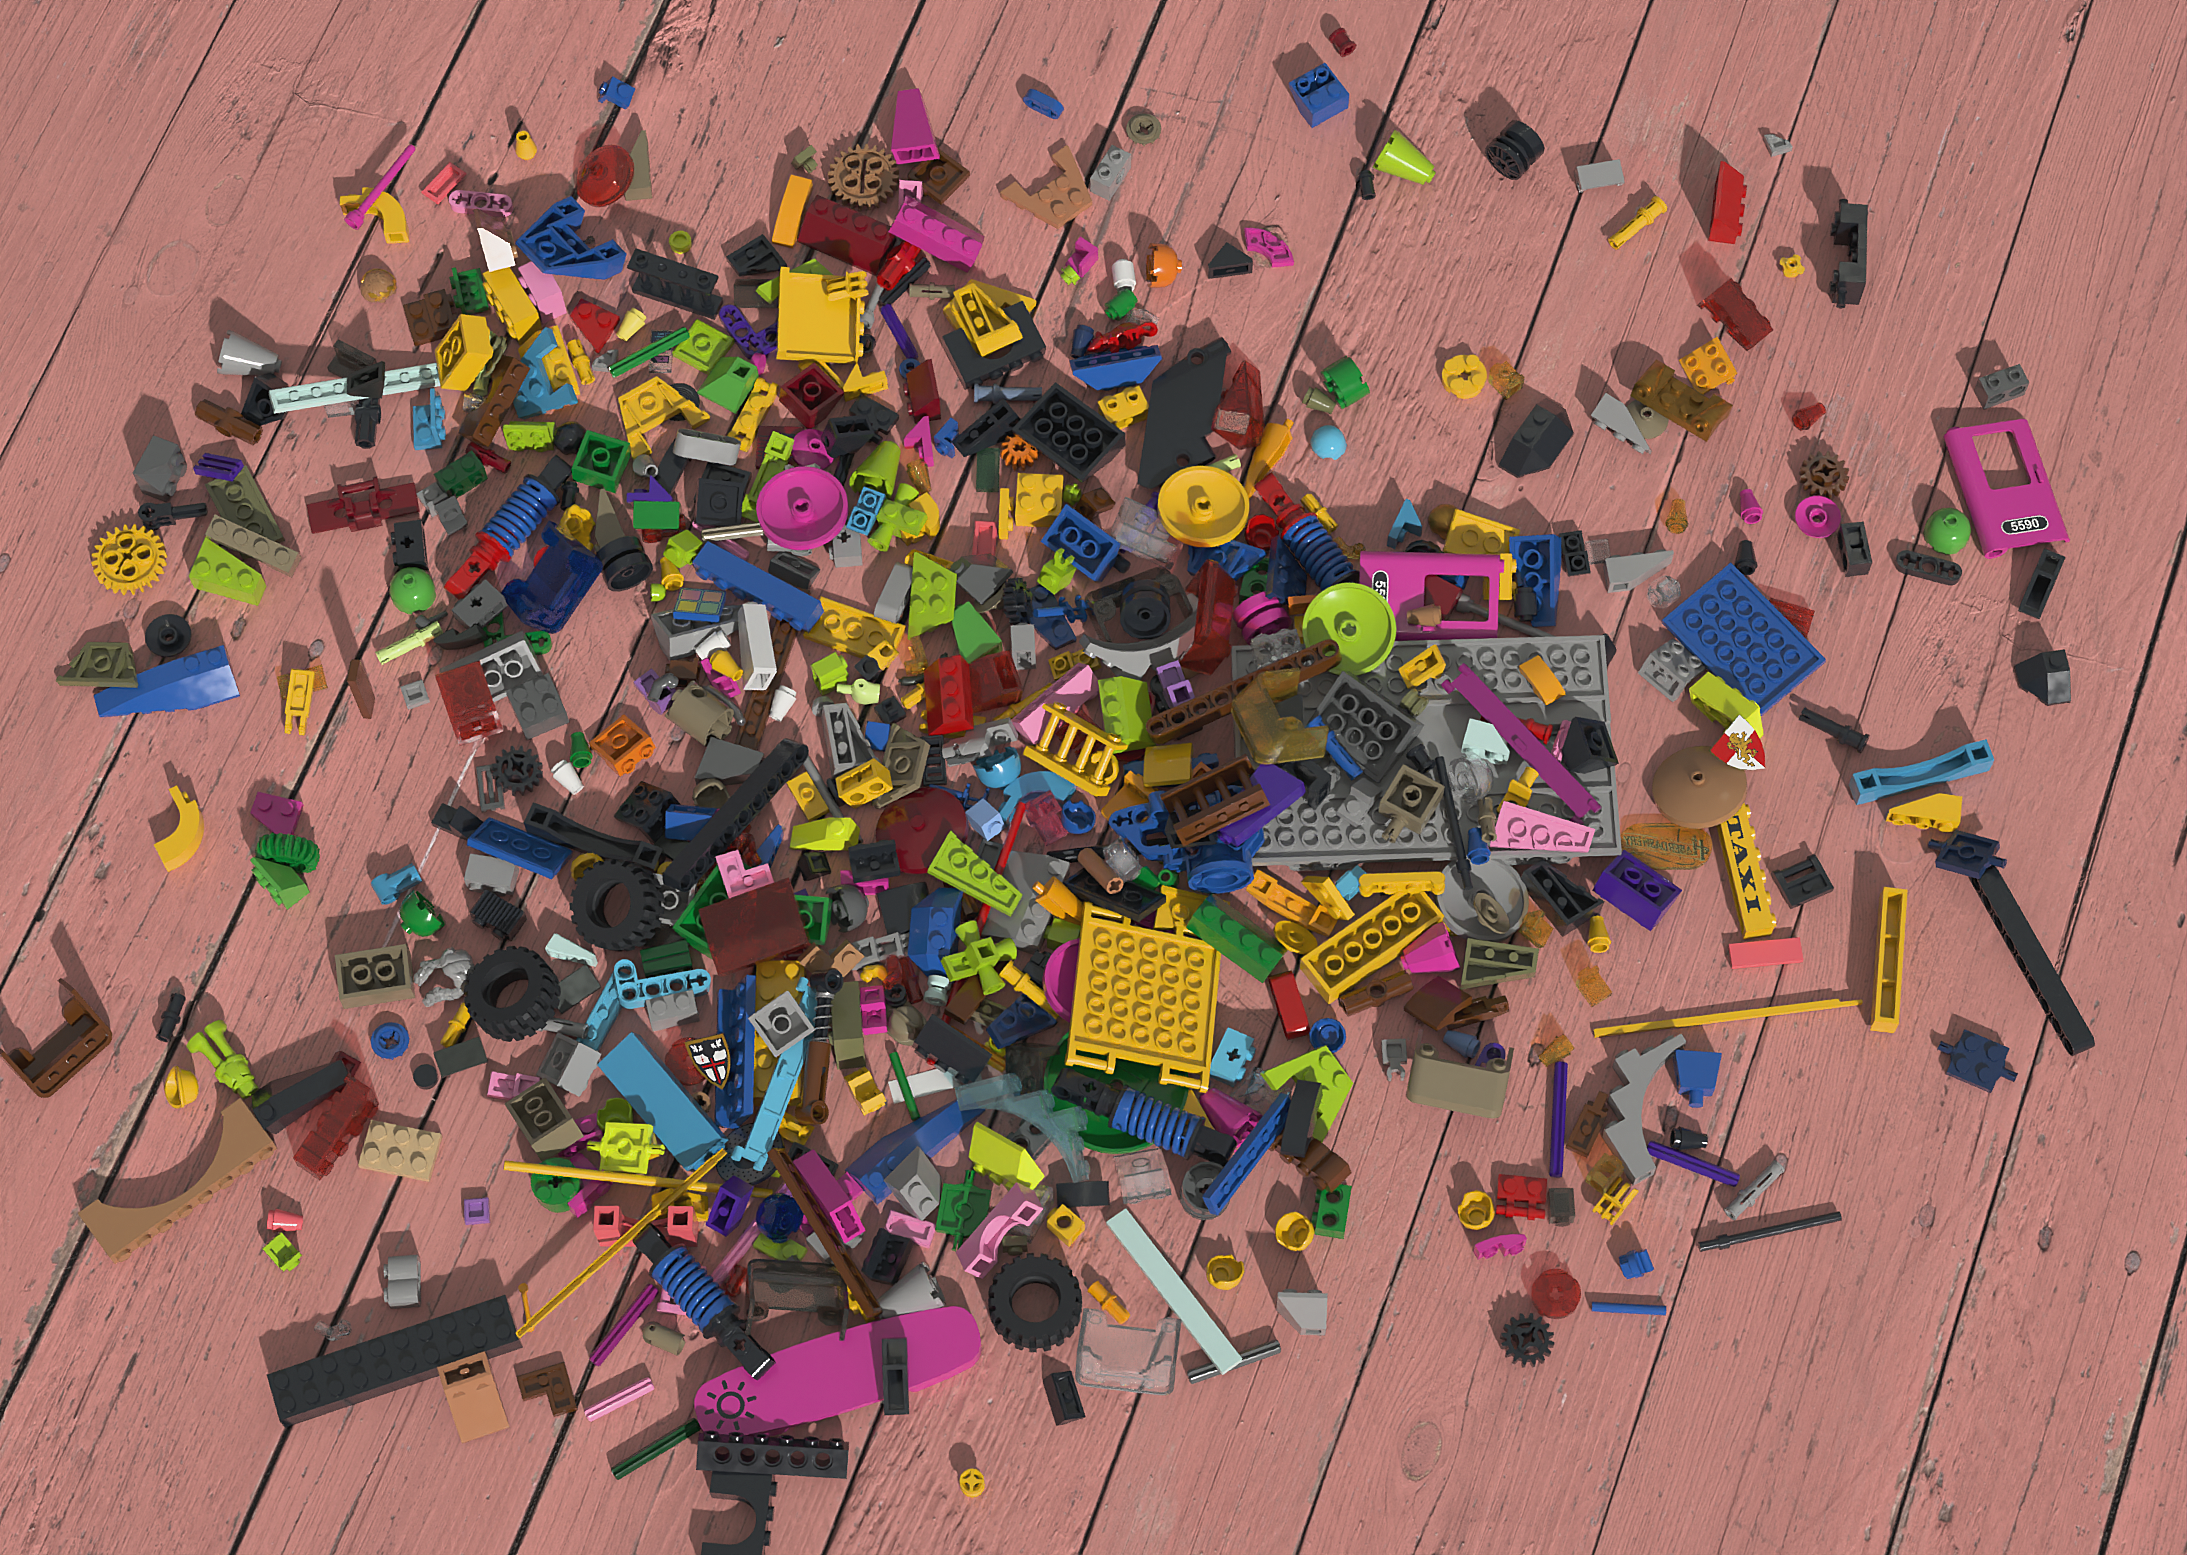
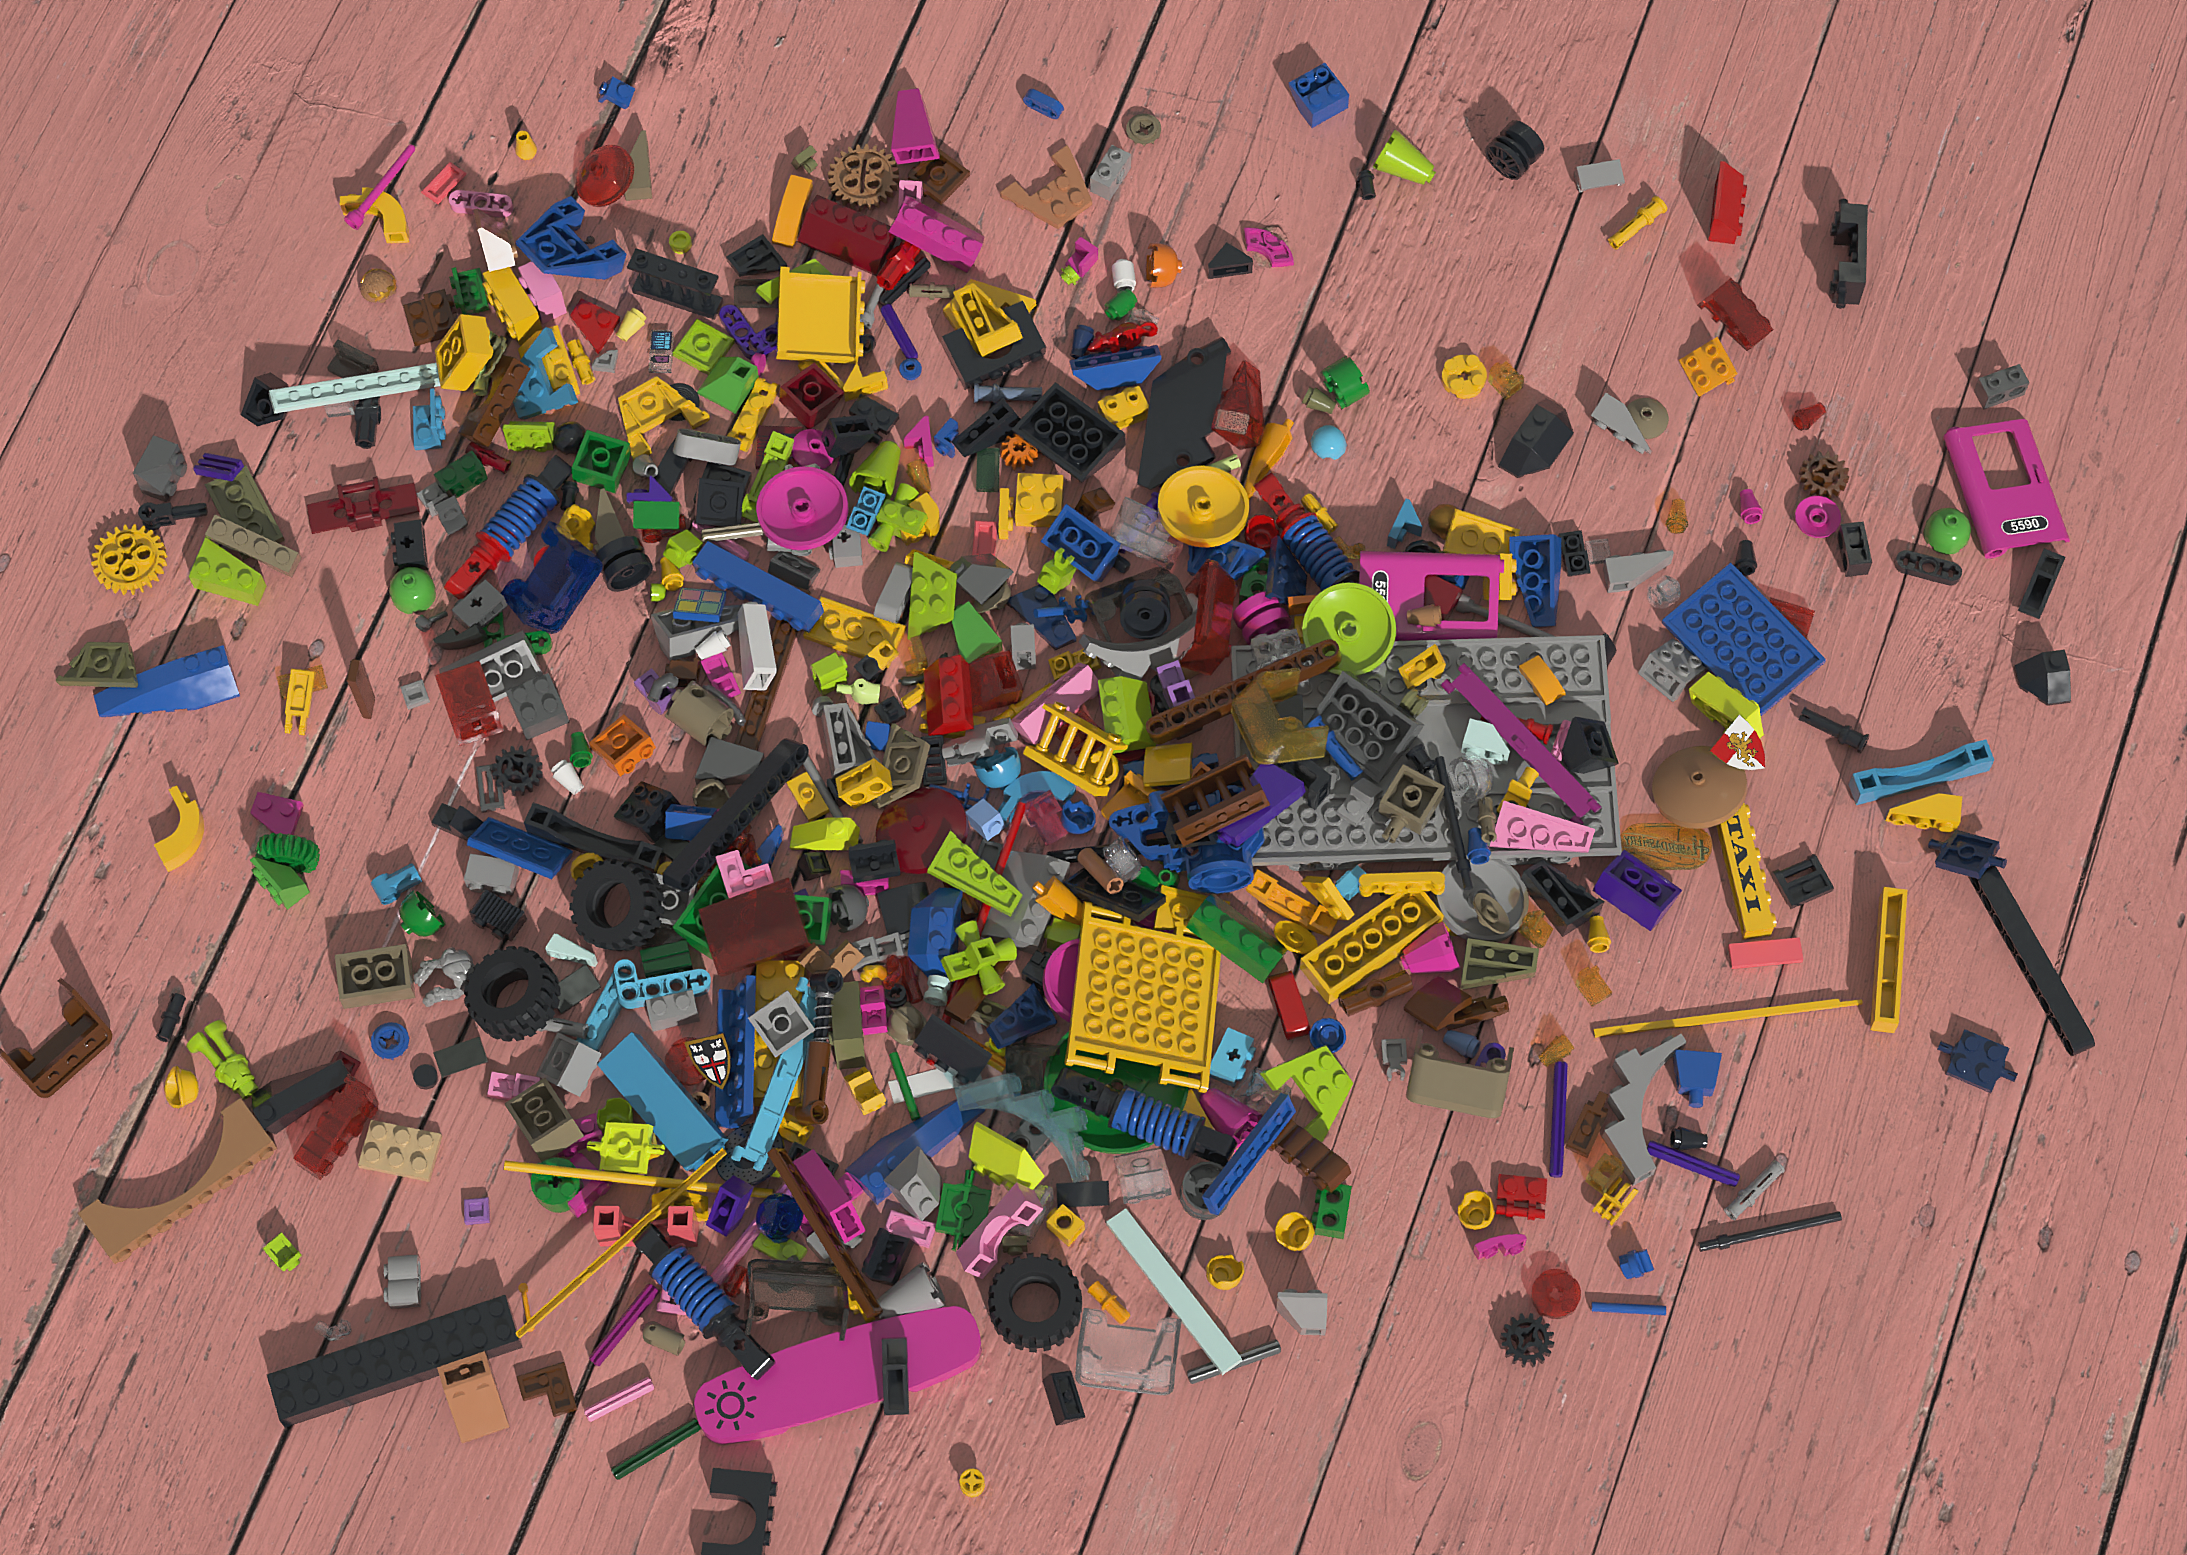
black dish [145,614,192,657] -> none
reddish brown piece [195,399,263,445] -> none
light grey cone [217,330,282,376] -> none
coral cone [267,1208,303,1232] -> none
pearl dark grey slope [347,361,385,399] -> none
yellowish green pin [375,621,443,665] -> none
yellow axle [440,1003,471,1048] -> none
clear cone [463,392,487,413] -> none
green axle [608,327,690,378] -> none
black brick [696,1430,849,1479] -> none
yellow cone [710,650,743,681] -> none
white cone [769,685,797,722] -> none
yellow arm [826,271,868,302] -> none
dark red slope [903,359,941,424] -> none
yellow pin [999,960,1059,1019] -> none
black gear [1002,577,1033,625] -> none
lime plate [1063,483,1082,506] -> none
black slope [1280,1079,1323,1157] -> none
dark red bush [1329,28,1357,57] -> none
black brick [1513,587,1537,622] -> none
clear smoke brick [1547,1188,1575,1227] -> none
pearl gold piece [1630,359,1733,442] -> none
light grey tile [1763,134,1793,157] -> none
yellow plate [1779,254,1805,277] -> none

